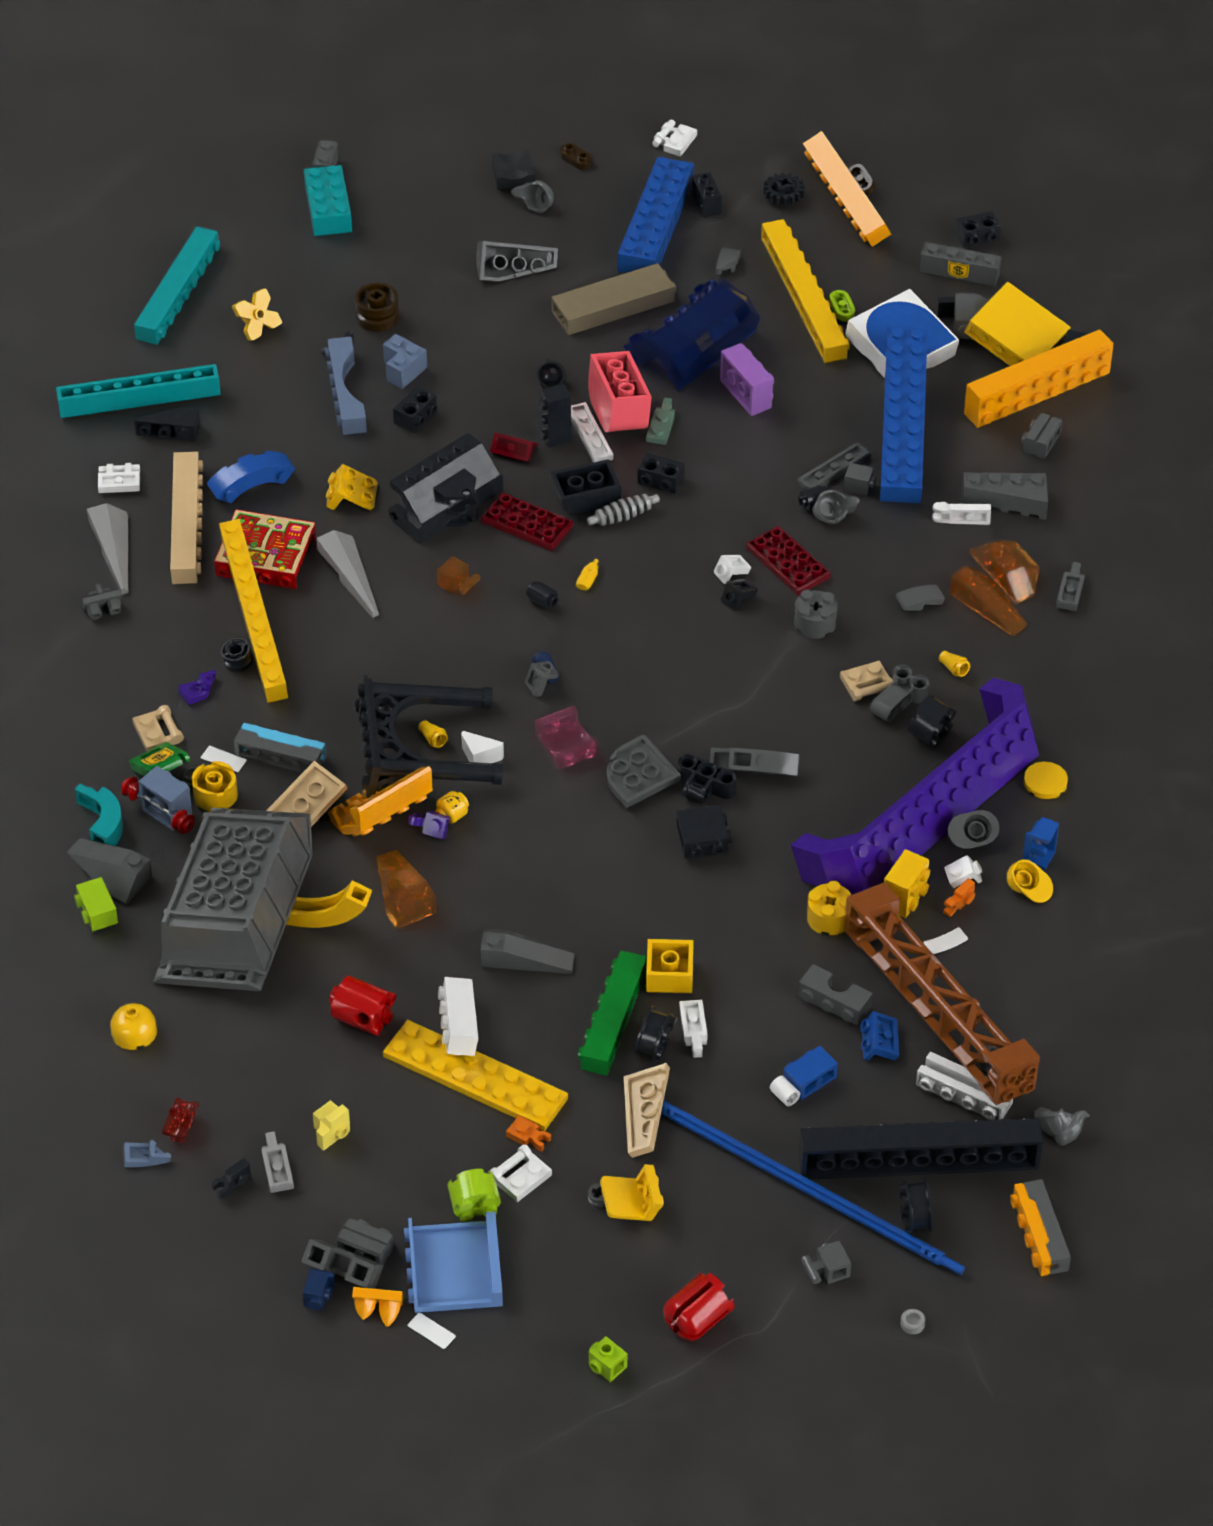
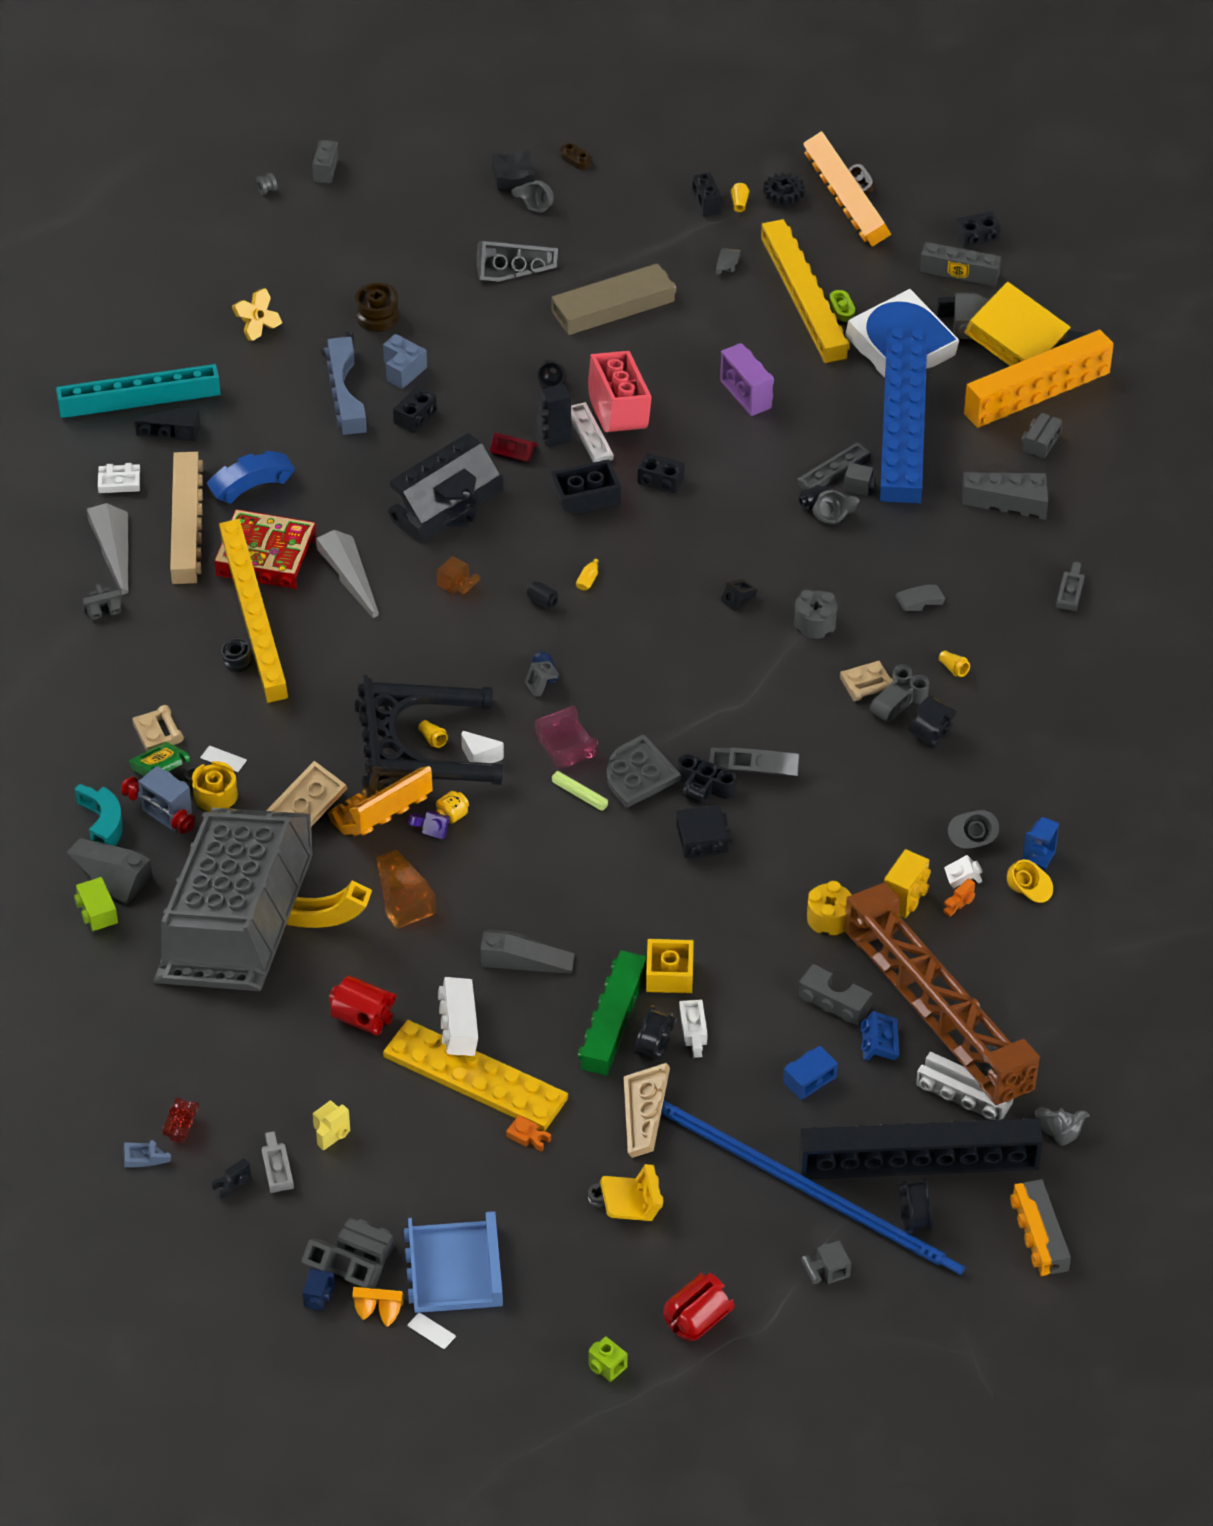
yellow cylinder [110,1003,157,1050] -> none
teal brick [134,226,221,345] -> none
dark purple slope [178,670,216,705] -> none
dark grey piece [234,723,326,773] -> none
teal brick [304,165,352,236] -> none
yellow bracket [326,464,378,511] -> none
lime brick [447,1169,501,1222] -> none
dark red tile [481,492,573,551] -> none
white plate [488,1144,552,1202] -> none
light grey piece [587,494,660,526] -> none
blue brick [618,157,694,273] -> none
clear blue wedge [624,278,761,392] -> none
sand green hinge [646,398,675,445] -> none
white plate [652,120,697,157] -> none
white bracket [714,555,751,584] -> none
dark red tile [746,525,831,596] -> none
white piece [770,1076,801,1106] -> none
dark purple arch [791,678,1039,895] -> none
light grey tile [900,1309,925,1334] -> none
white sticker [923,927,968,954] -> none
white hinge [932,502,991,525] -> none
clear orange wedge [949,566,1027,637] -> none
clear orange wedge [969,540,1040,604] -> none
yellow tile [1024,761,1068,799] -> none
none -> dark grey wheel [256,173,278,195]
none -> yellowish green axle [552,771,608,811]
none -> yellow cone [730,183,750,212]

